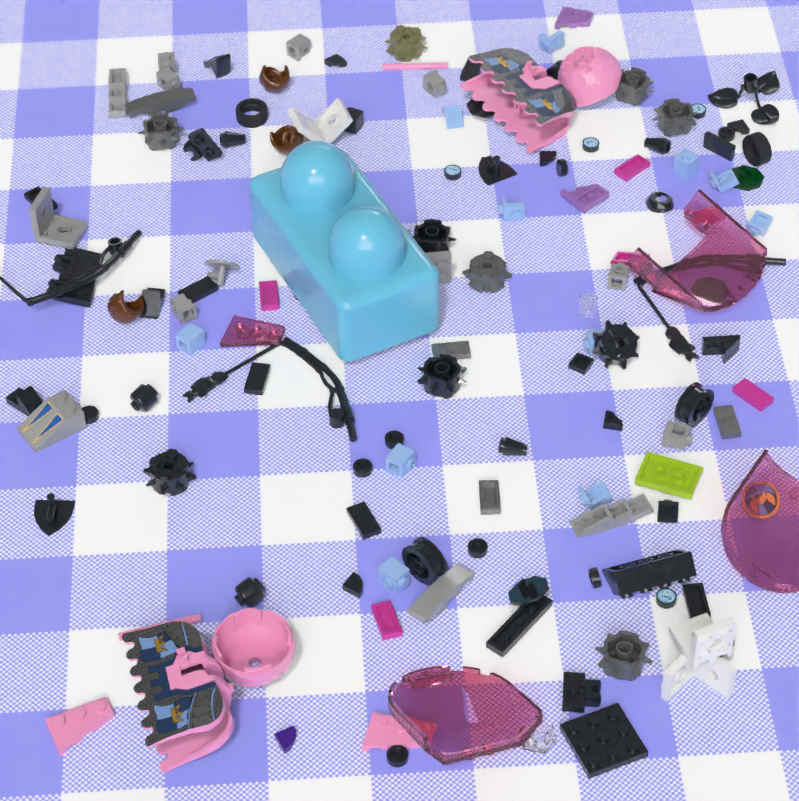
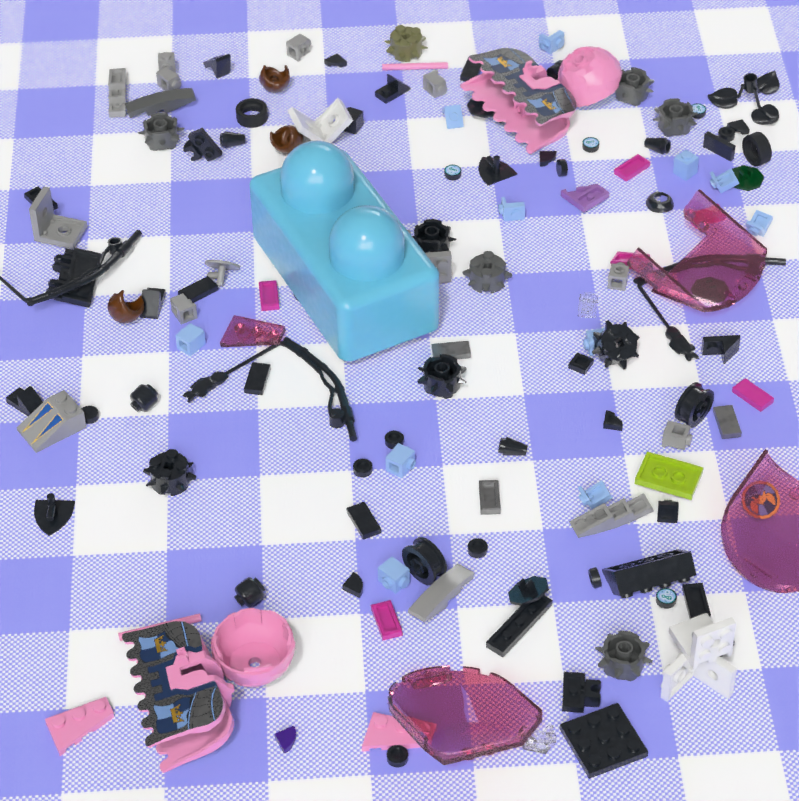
medium lavender wing [554,6,594,30] -> none
none -> black slope [375,74,411,104]

